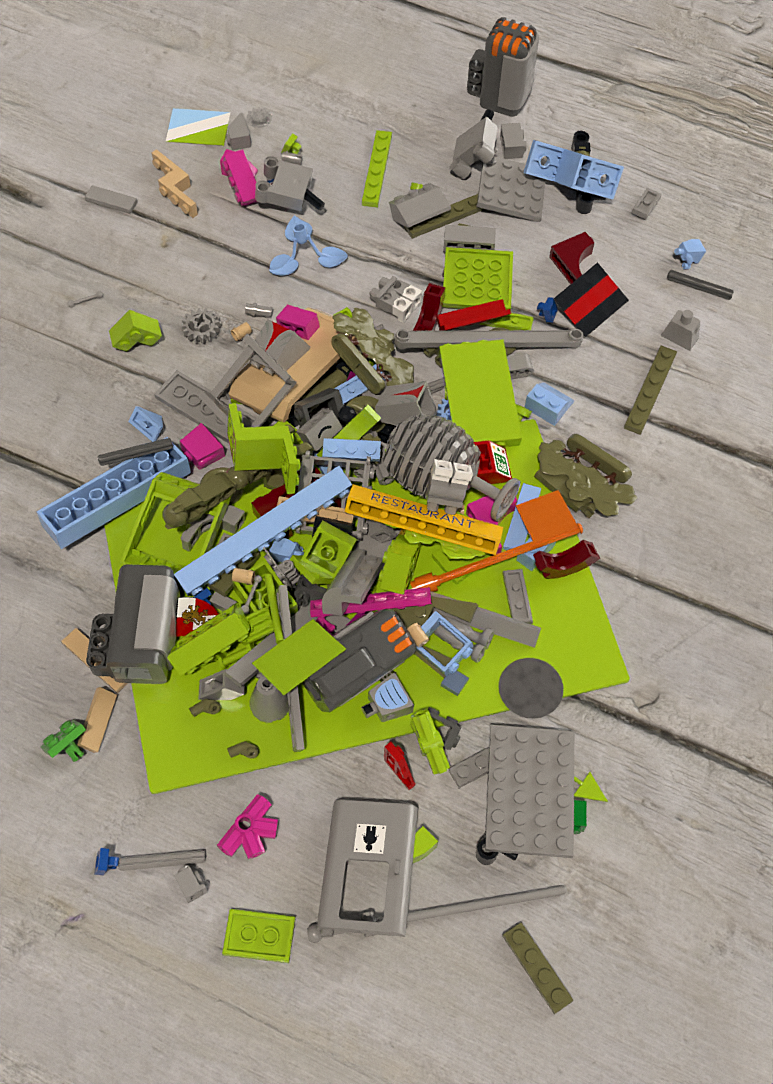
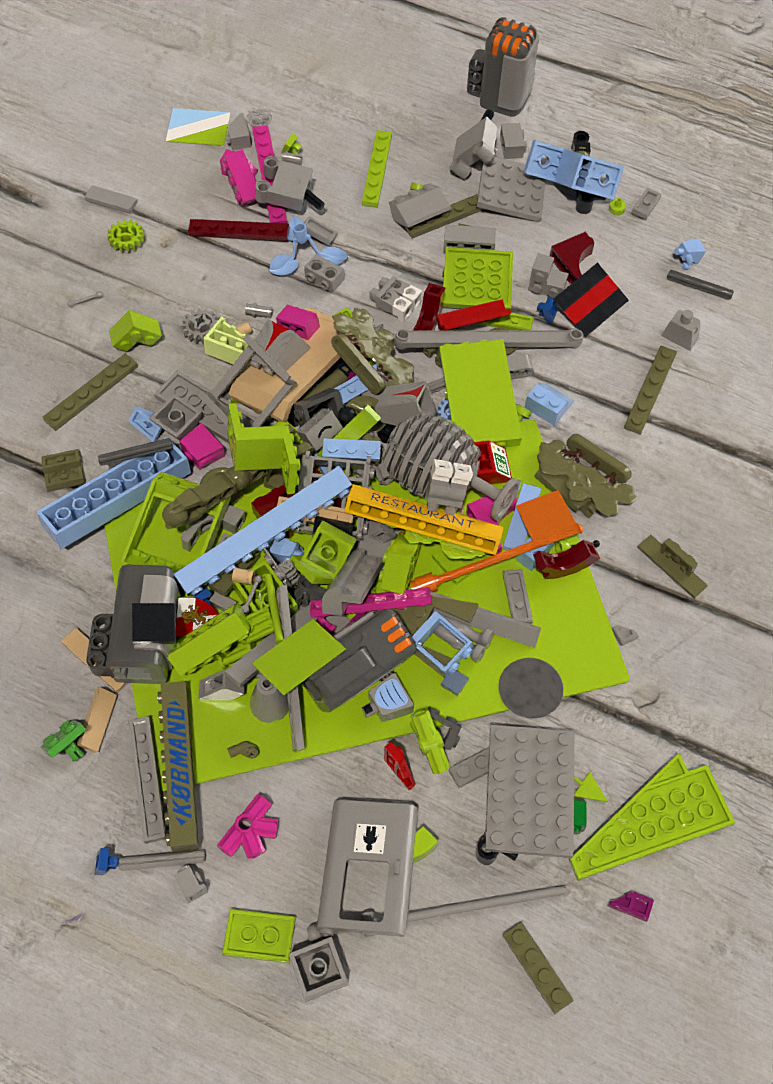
tan bracket [151,149,198,218] -> none
olive arm [189,699,220,717] -> none
tan piece [407,623,429,648] -> none
none -> olive slope [41,449,85,492]
none -> olive plate [43,353,138,431]
none -> lime gear [107,219,145,252]
none -> light grey plate [128,716,166,844]
none -> black tile [132,603,175,644]
none -> light grey slope [149,394,202,439]
none -> olive brick [158,681,199,853]
none -> dark red plate [188,219,290,241]
none -> yellowish green wedge [203,316,250,368]
none -> dark pink plate [252,125,287,223]
none -> light grey brick [289,937,348,1002]
none -> light grey tile [304,216,338,246]
none -> light grey brick [304,254,344,293]
none -> light grey brick [528,253,569,298]
none -> lime hinge [555,540,600,553]
none -> lime wing [569,753,736,881]
none -> magenta tile [608,892,654,922]
none -> lime tile [609,198,626,216]
none -> light grey tile [612,626,639,646]
none -> olive bracket [638,535,708,599]

